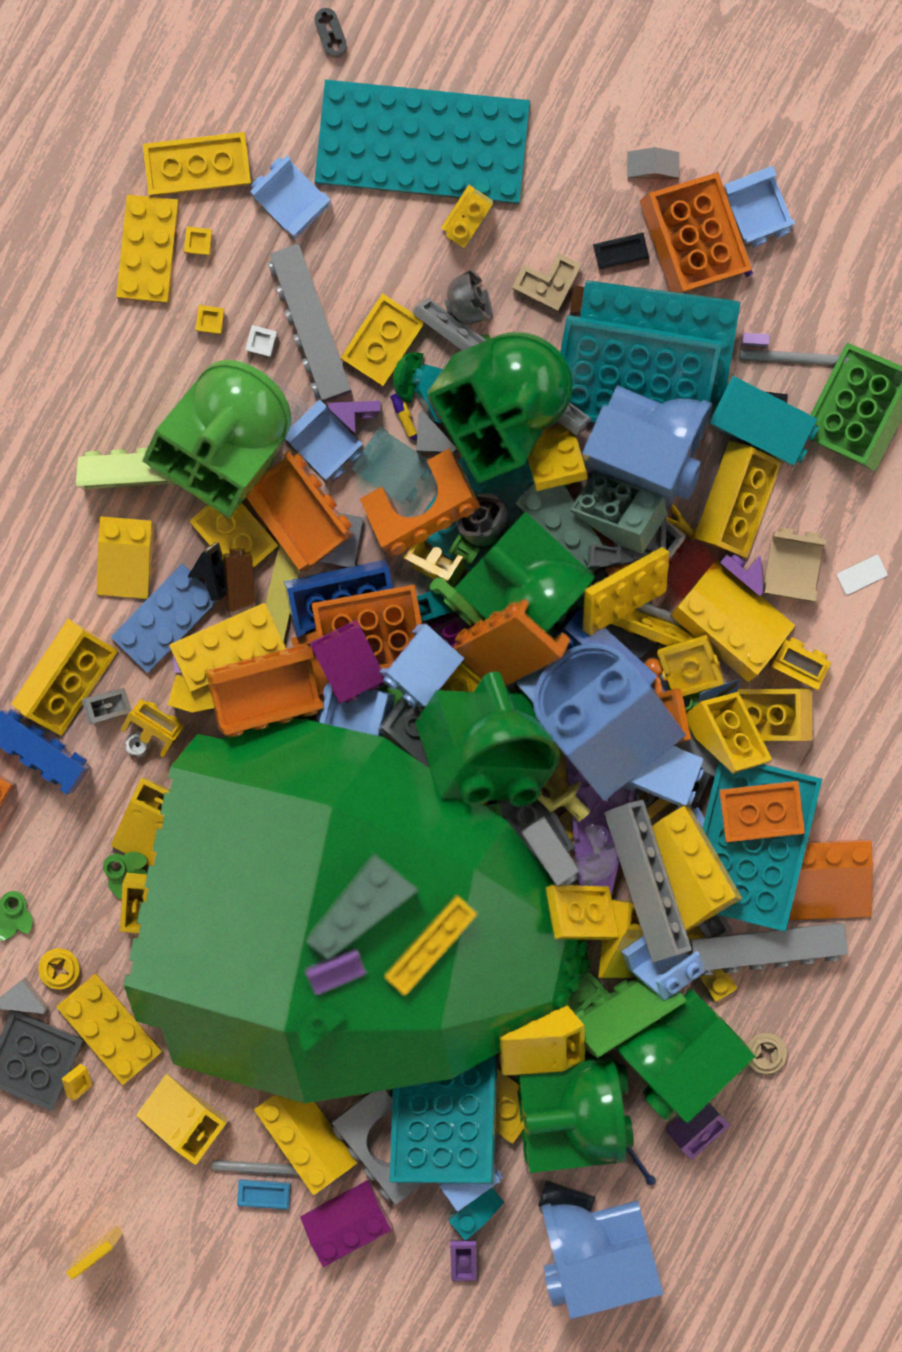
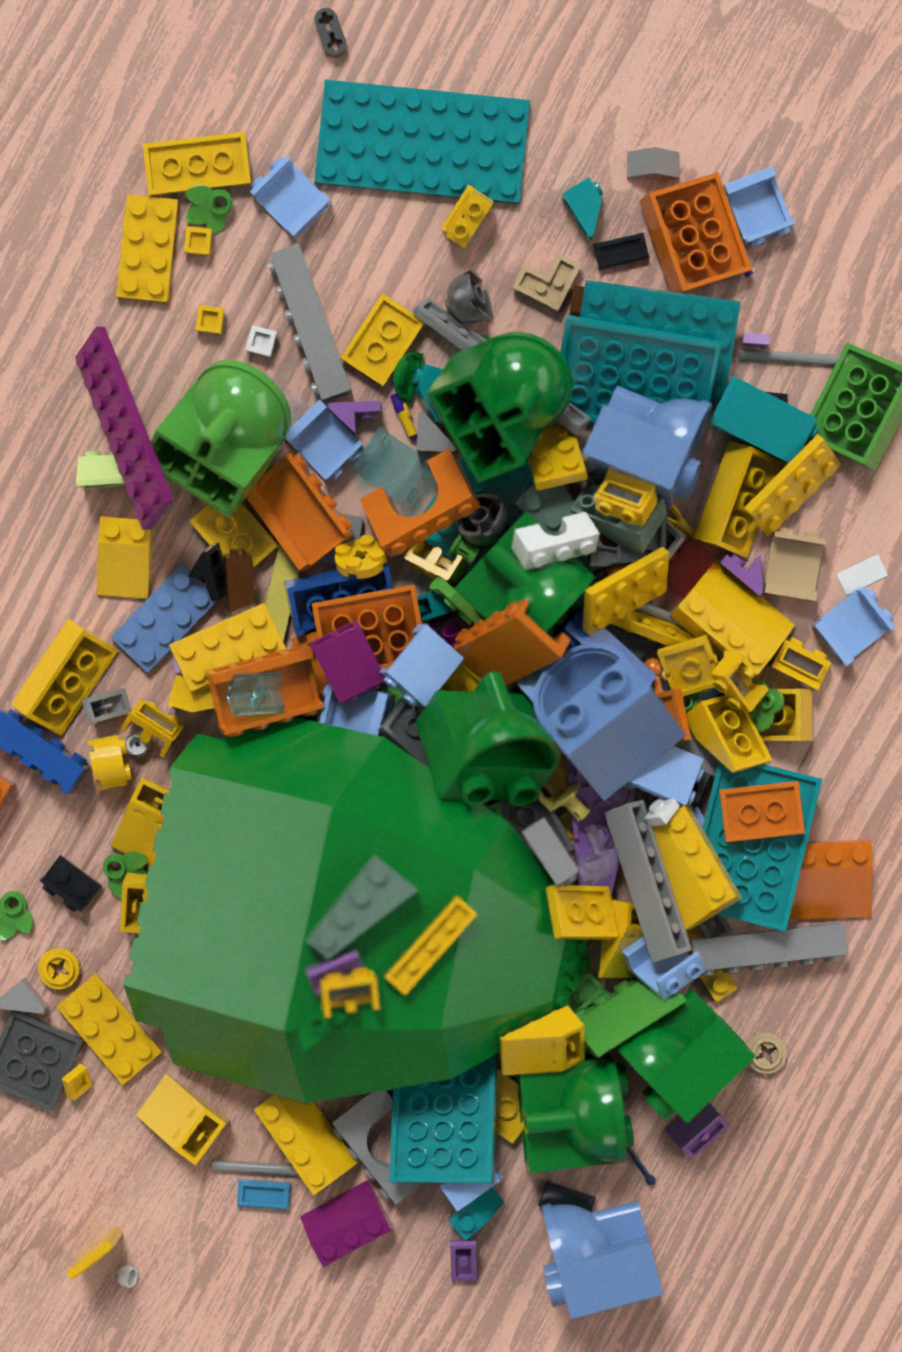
none -> black bracket [40,855,102,912]
none -> magenta plate [75,327,174,530]
none -> yellow brick [87,734,132,791]
none -> white hinge [116,1266,138,1288]
none -> bright green plate [185,185,233,234]
none -> clear light blue panel [226,672,285,716]
none -> yellow window [319,968,379,1018]
none -> yellow plate [335,535,387,579]
none -> white arch [511,512,600,570]
none -> teal slope [561,177,603,241]
none -> yellow window [594,469,657,527]
none -> white plate [644,798,680,826]
none -> yellow window [710,650,769,712]
none -> yellow plate [744,434,841,537]
none -> bright green plate [749,680,784,732]
none -> light blue panel [811,587,896,666]

